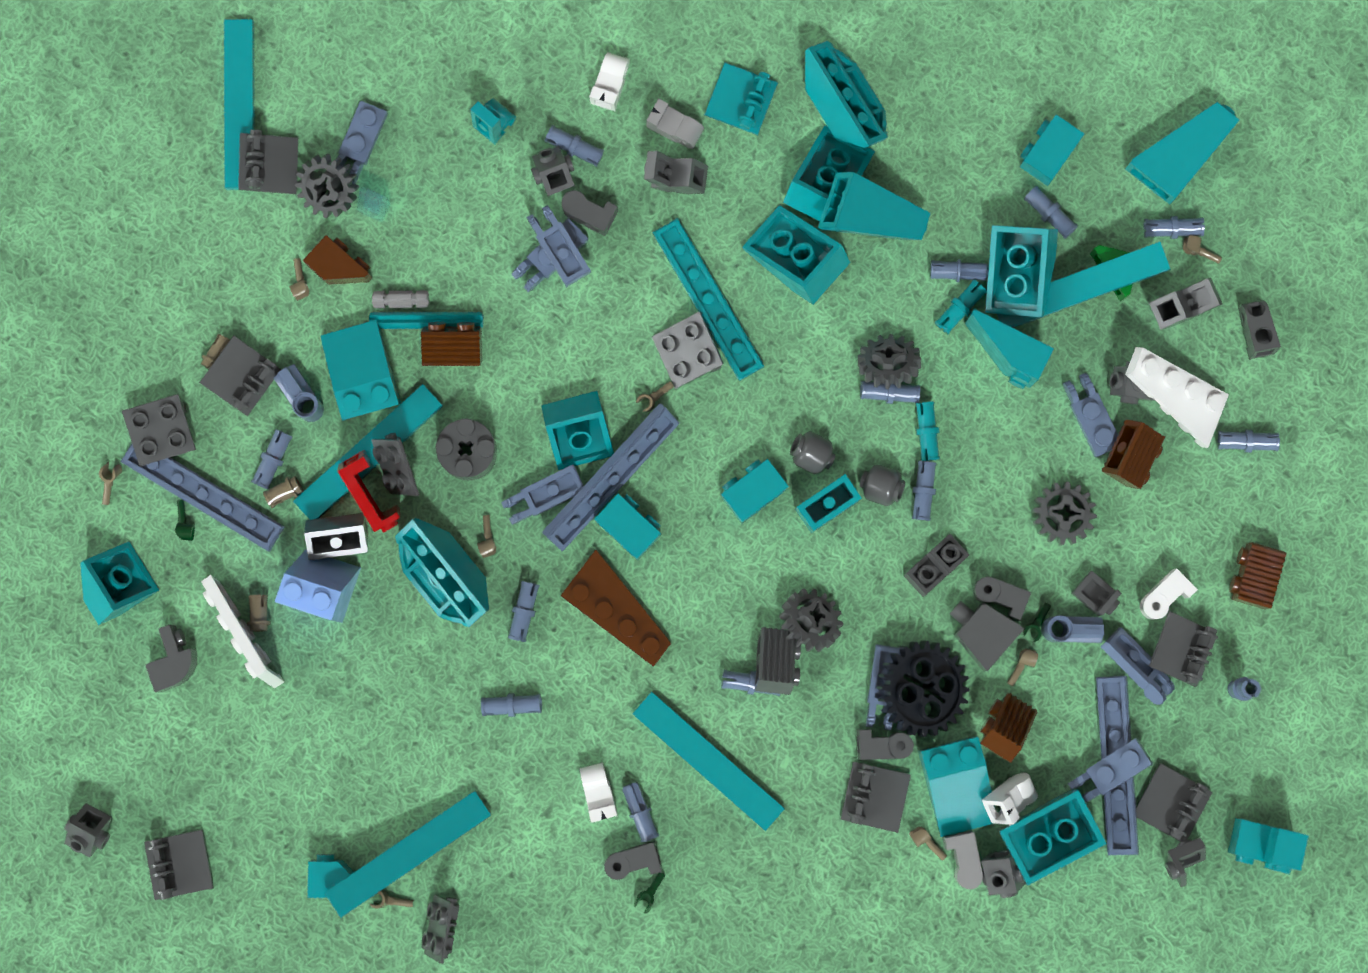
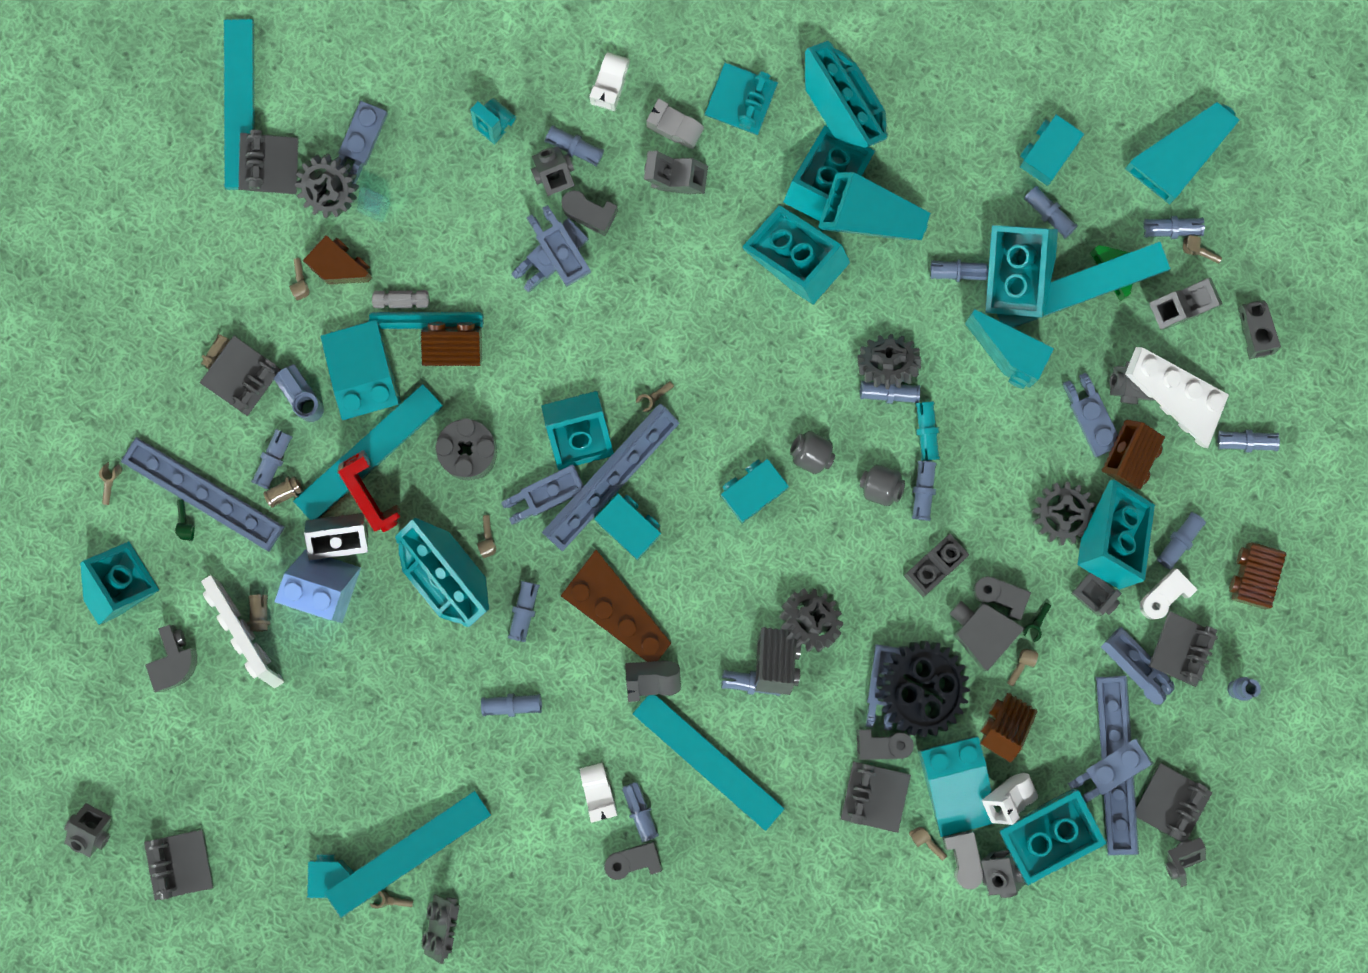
dark grey hinge [122,394,196,466] -> none
dark grey hinge [371,433,419,496] -> none
dark green hand [634,872,665,914] -> none
hinge [652,312,724,389] -> none
teal tile [653,218,764,381] -> none
teal brick [795,474,862,534] -> none
teal pin [934,280,987,335] -> none
sand blue piece [1041,615,1104,643] -> none
teal brick [1228,818,1309,874] -> none
none -> dark grey leg [625,661,681,702]
none -> teal slope [1077,479,1155,590]
none -> sand blue pin [1157,512,1206,570]

